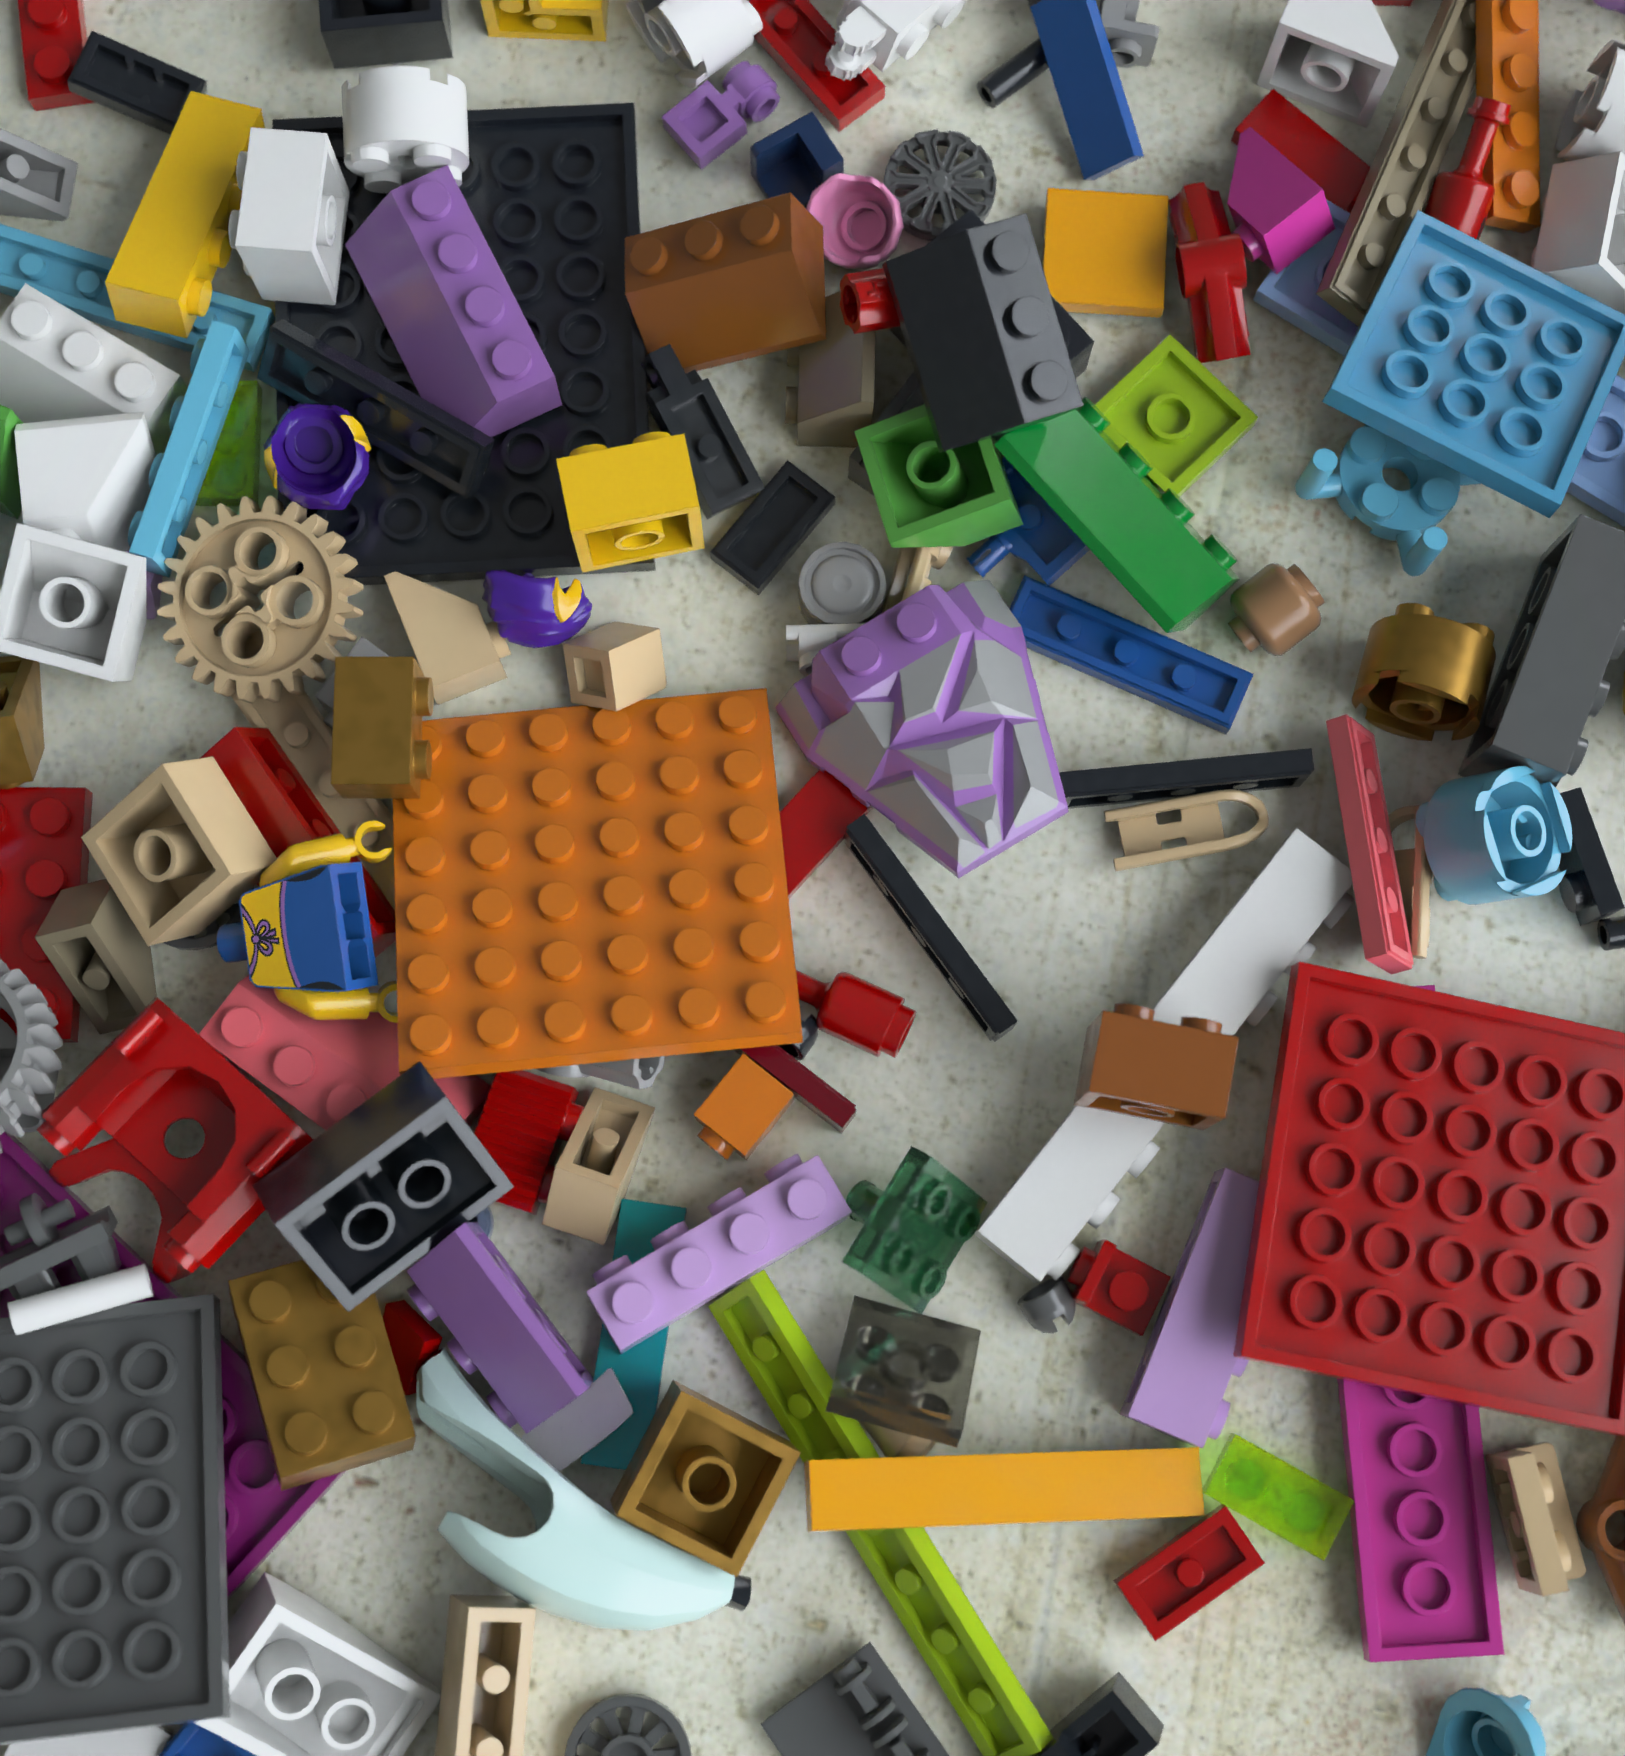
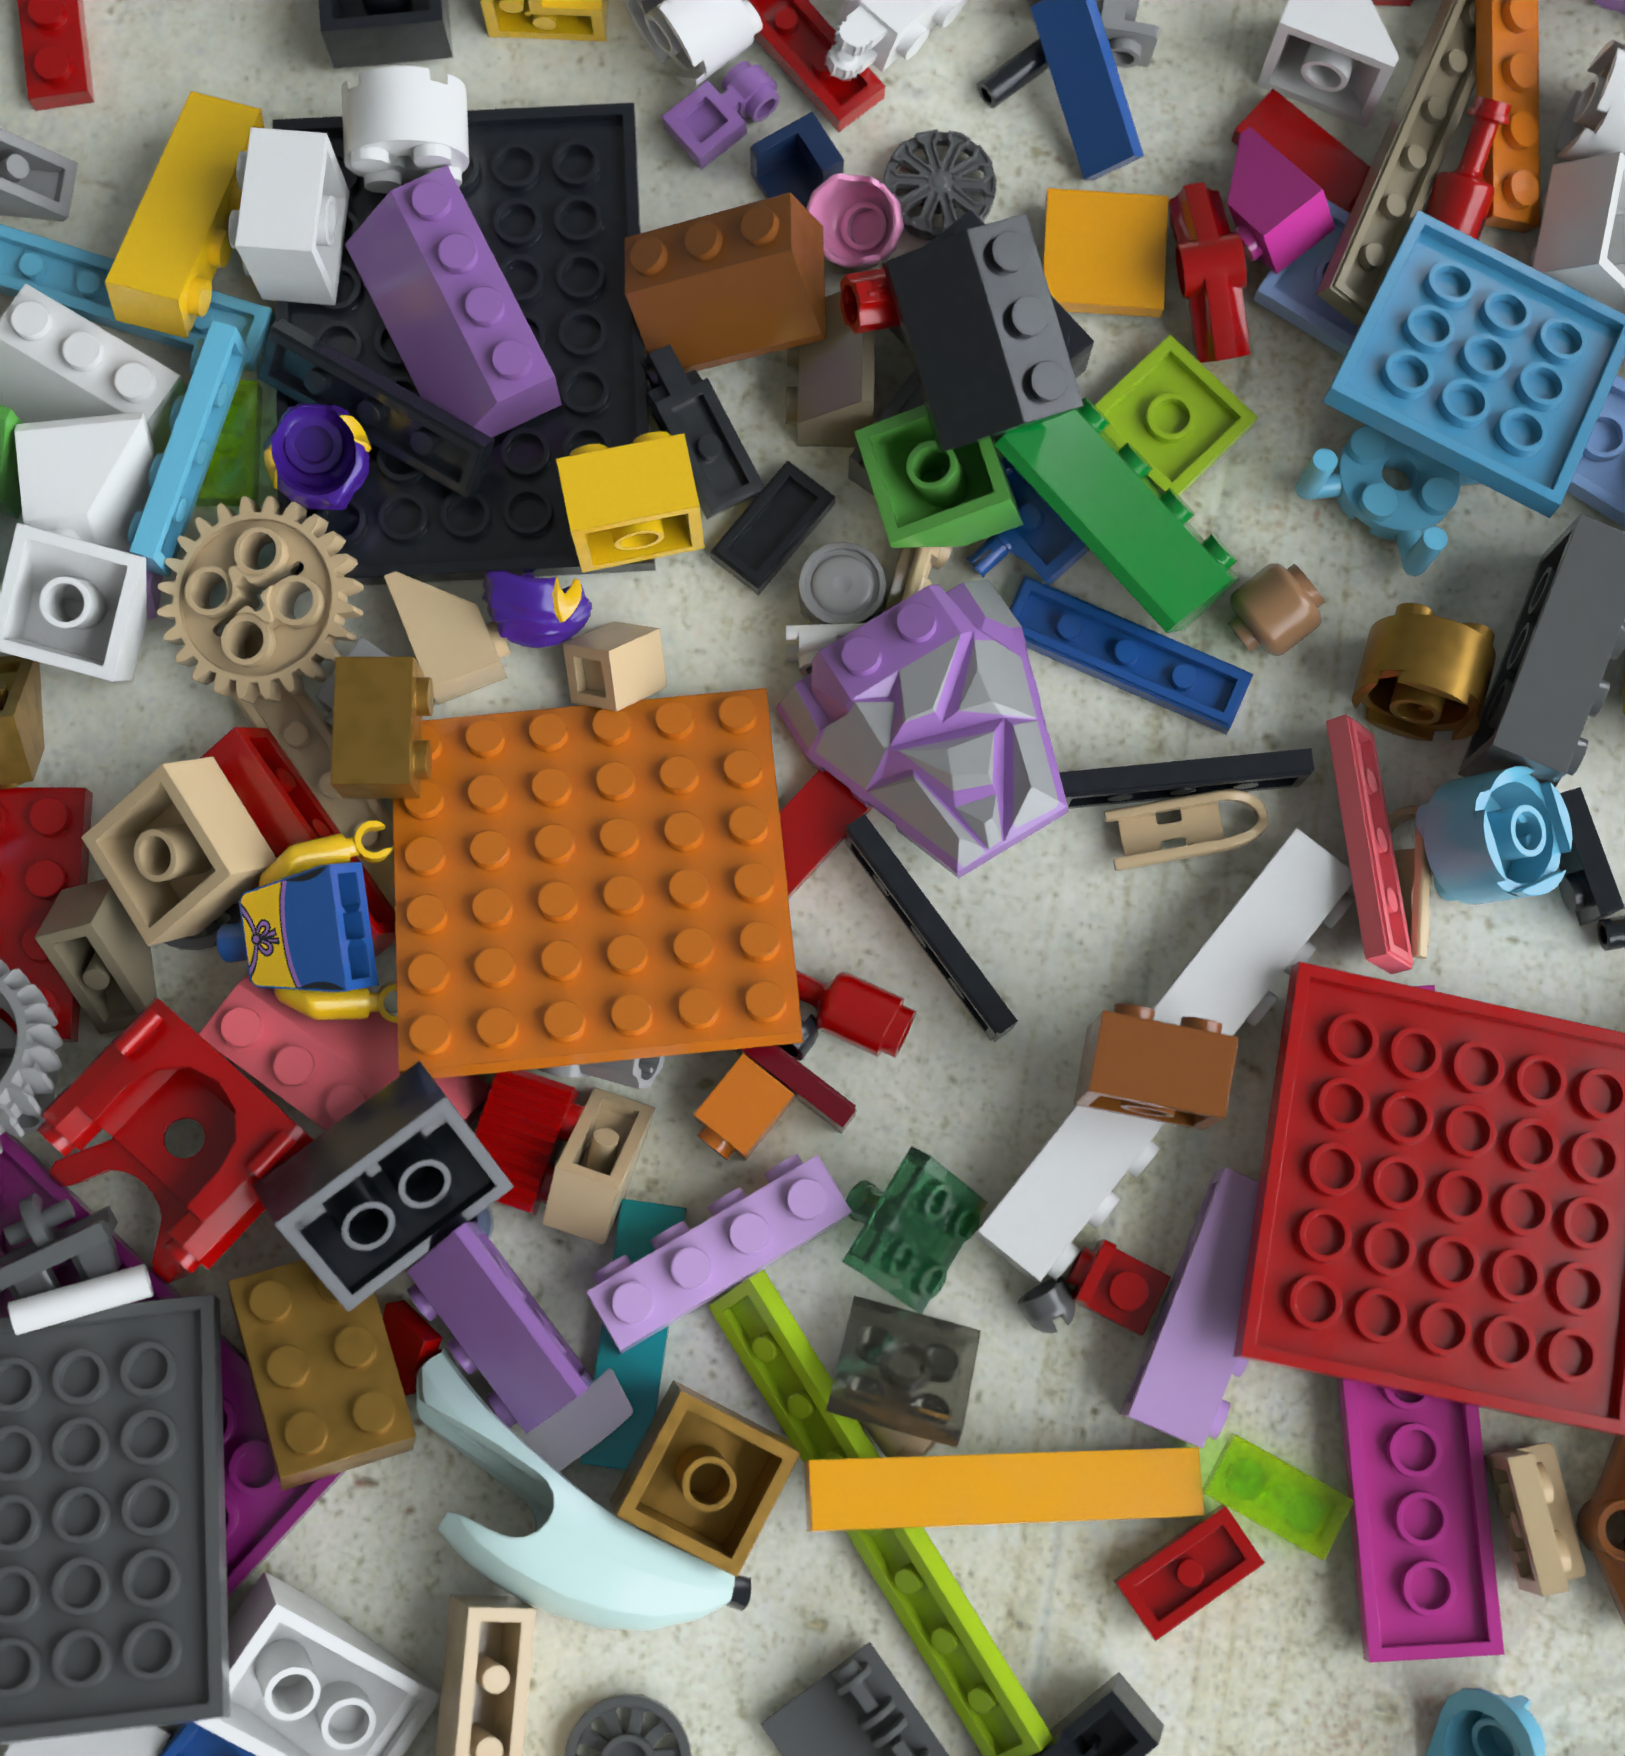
black plate [68,31,207,135] -> none

